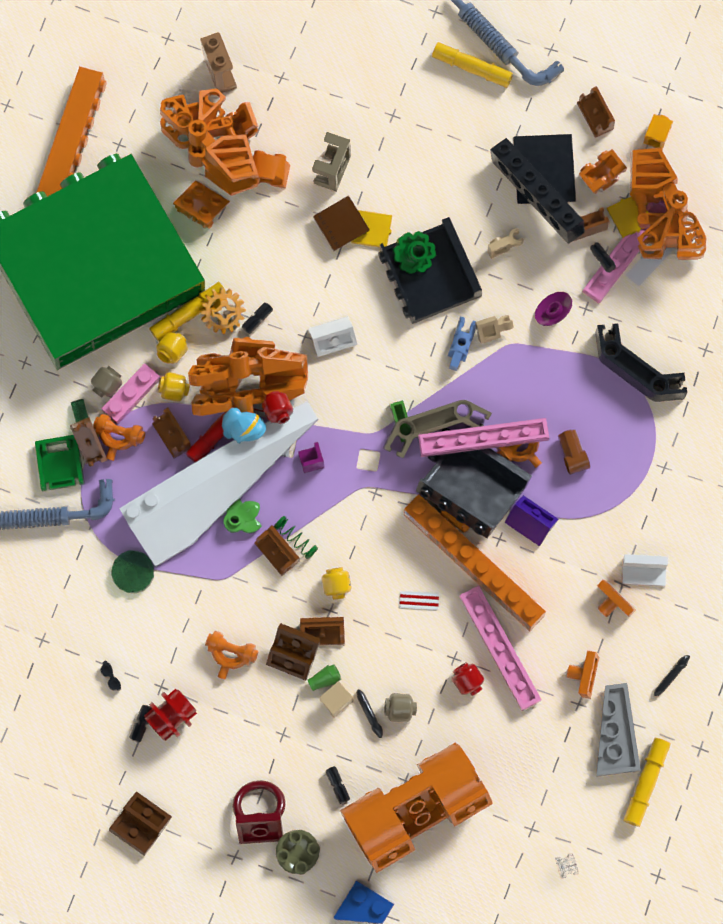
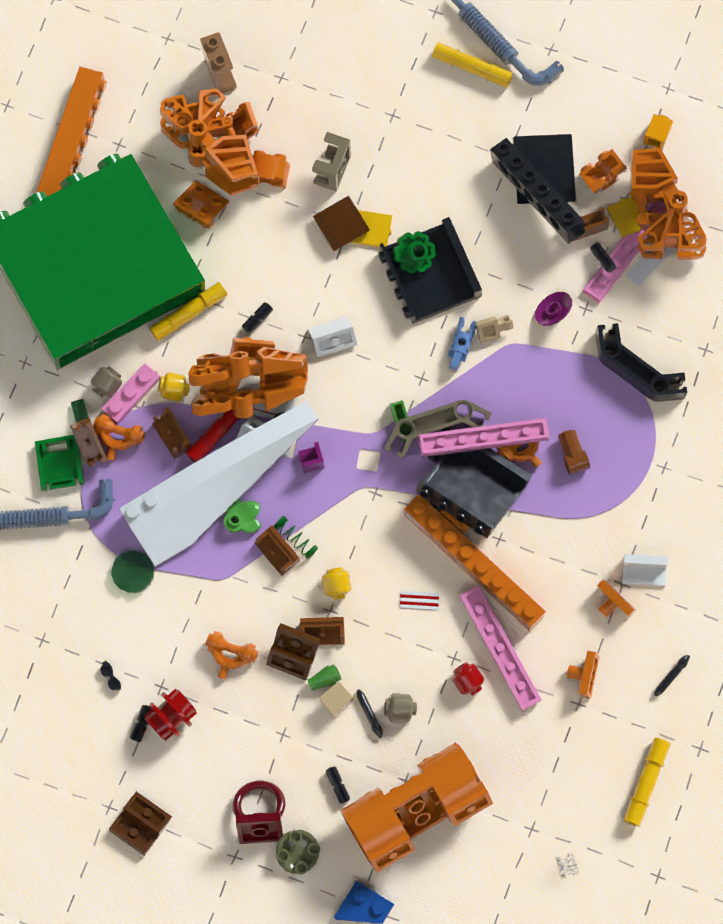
yellow head [156,332,188,364] -> none
light orange gear [199,287,246,334] -> none
medium azure hair [222,408,266,444] -> none
red head [262,391,294,424] -> none
tan plate [487,229,524,259] -> none
dark purple panel [505,495,559,546] -> none
dark orange hinge [577,86,615,138] -> none
light grey wing [596,683,641,777] -> none

